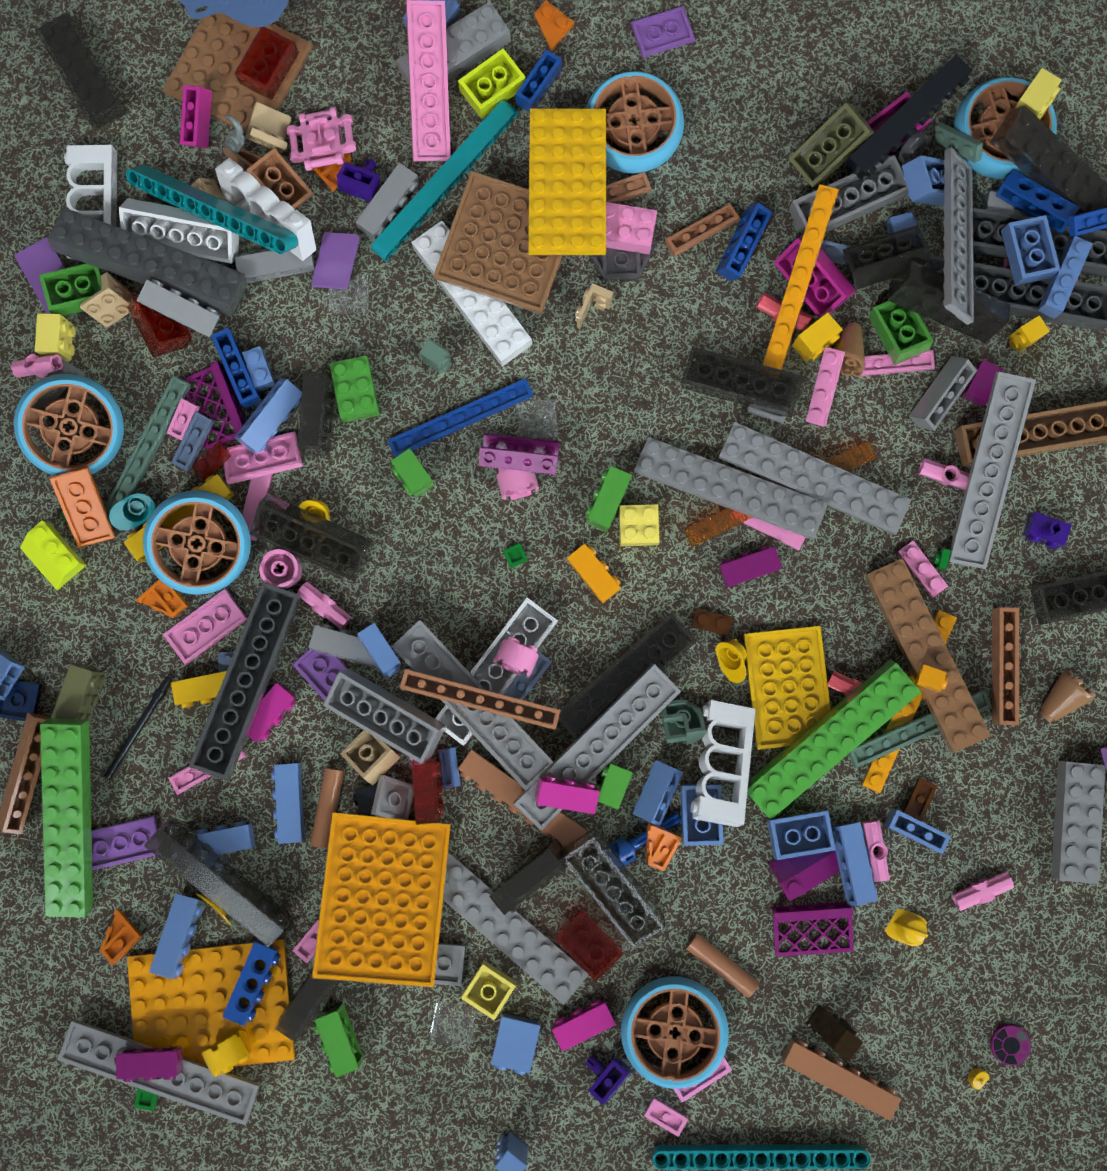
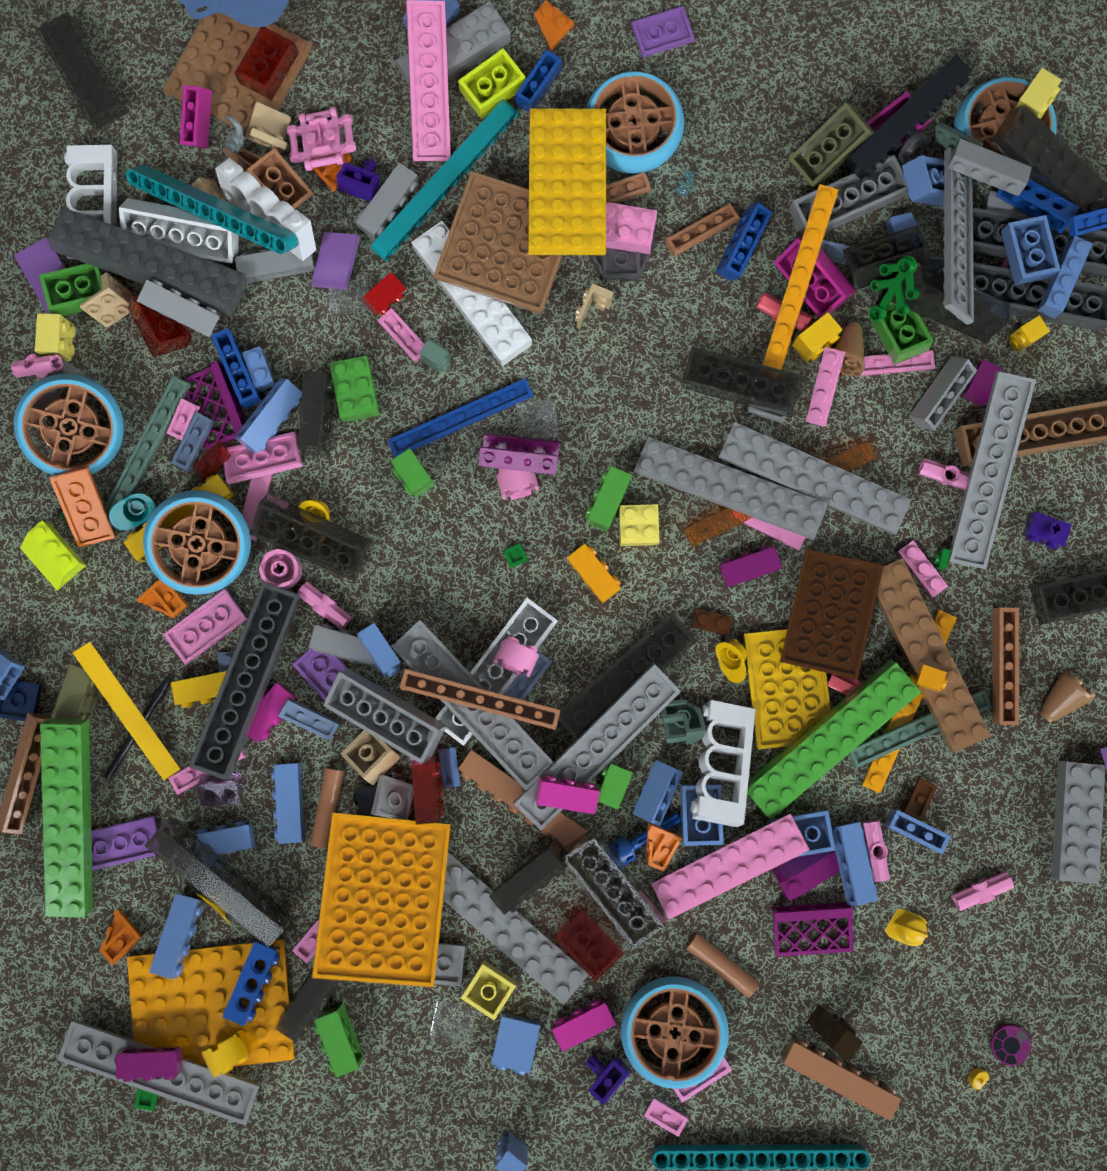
none -> yellow tile [72,641,180,780]
none -> clear purple brick [197,773,243,807]
none -> sand blue plate [278,697,339,741]
none -> red brick [361,272,406,317]
none -> bright pink plate [377,308,425,363]
none -> bright pink plate [651,813,810,919]
none -> clear light blue arm [676,171,695,197]
none -> reddish brown plate [780,549,884,680]
none -> green plant [869,255,919,321]
none -> light grey brick [947,139,1032,196]

